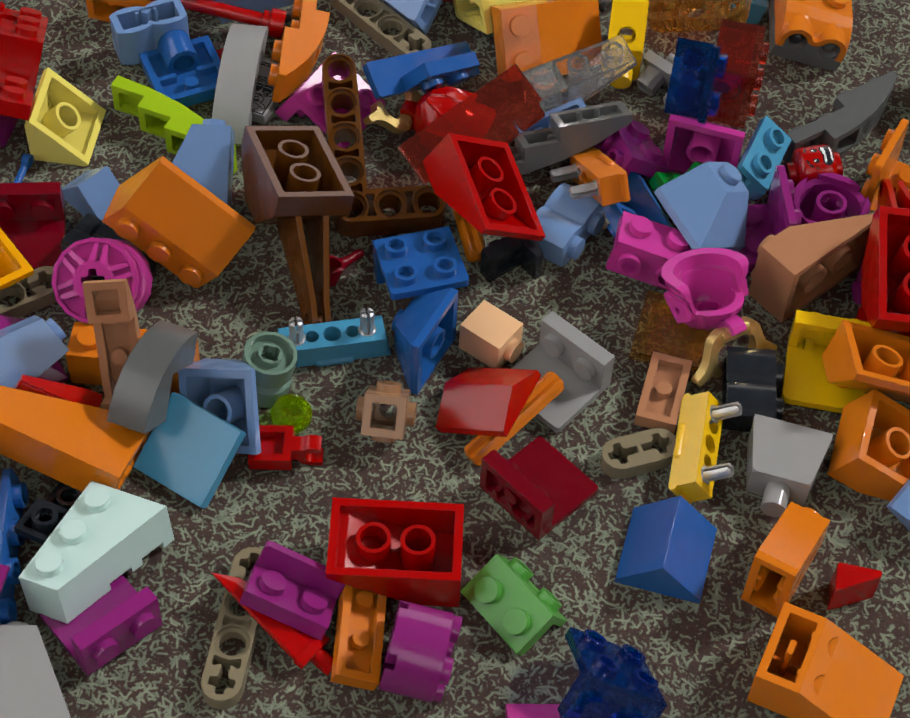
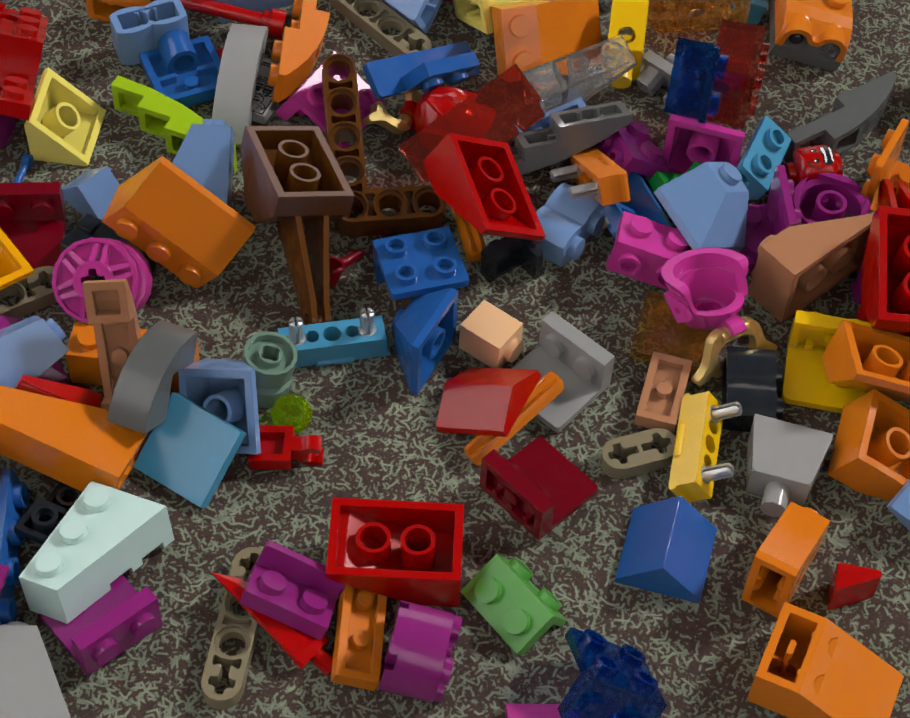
medium nougat brick [356,380,417,443] -> none

